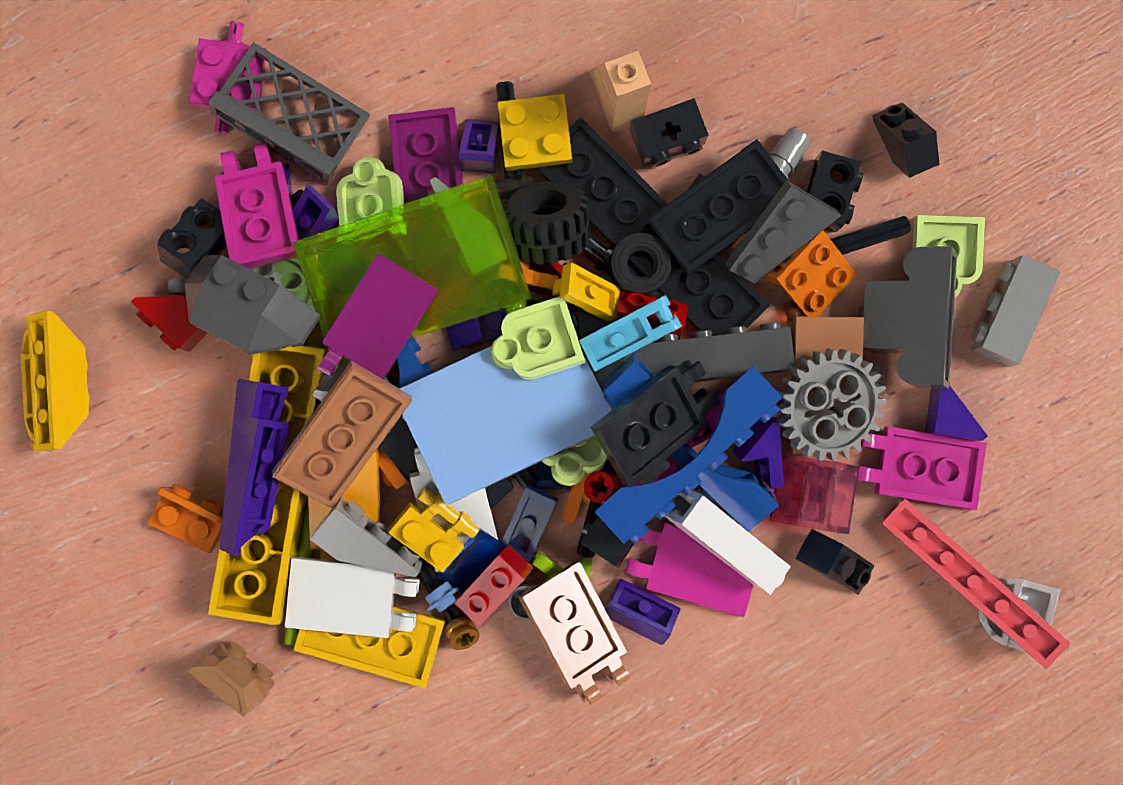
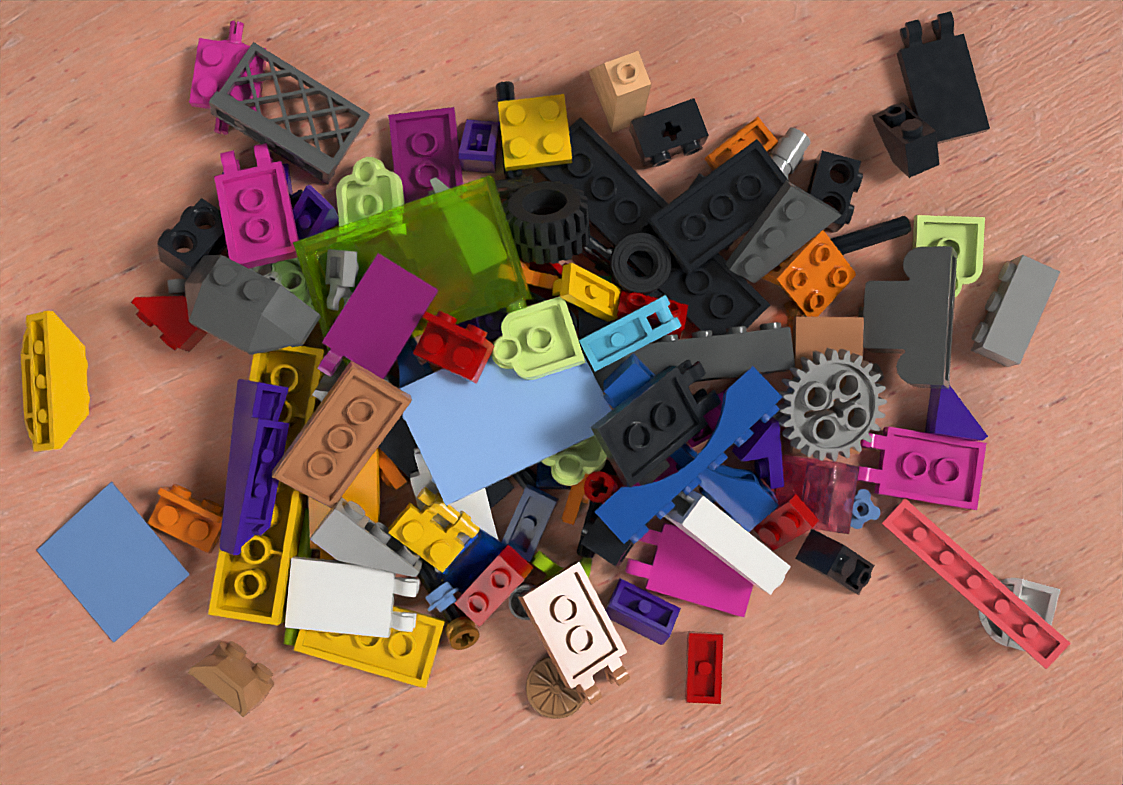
none -> medium blue piece [37,482,190,642]
none -> light grey plate [325,249,359,310]
none -> red bracket [413,311,495,384]
none -> medium nougat wheel [526,656,584,719]
none -> red plate [685,631,723,704]
none -> orange plate [704,117,778,171]
none -> red plate [753,494,819,551]
none -> medium blue plate [840,489,880,529]
none -> black tile [897,11,990,144]

